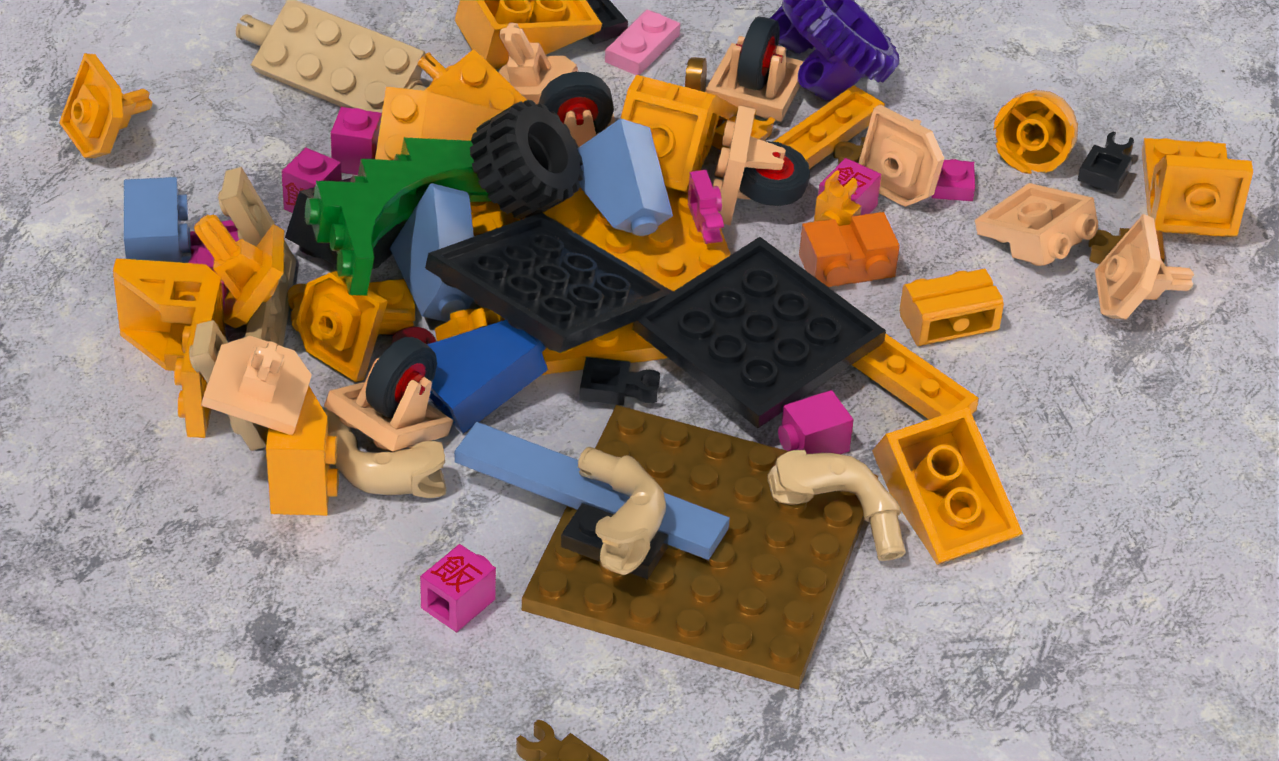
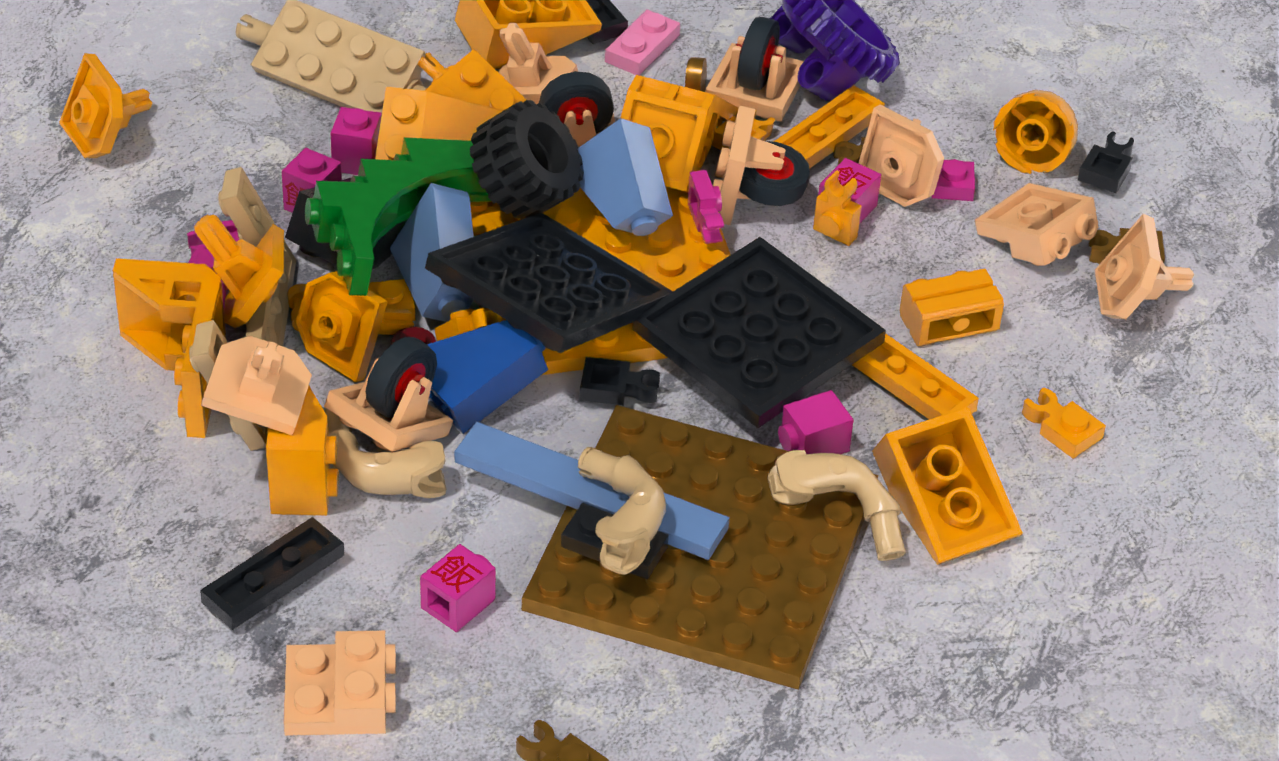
medium blue brick [124,177,191,263] -> none
orange brick [799,212,900,287] -> none
light orange bracket [1141,138,1253,237] -> none
none -> black plate [200,517,344,630]
none -> light nougat plate [284,630,396,736]
none -> light orange plate [1022,387,1106,459]

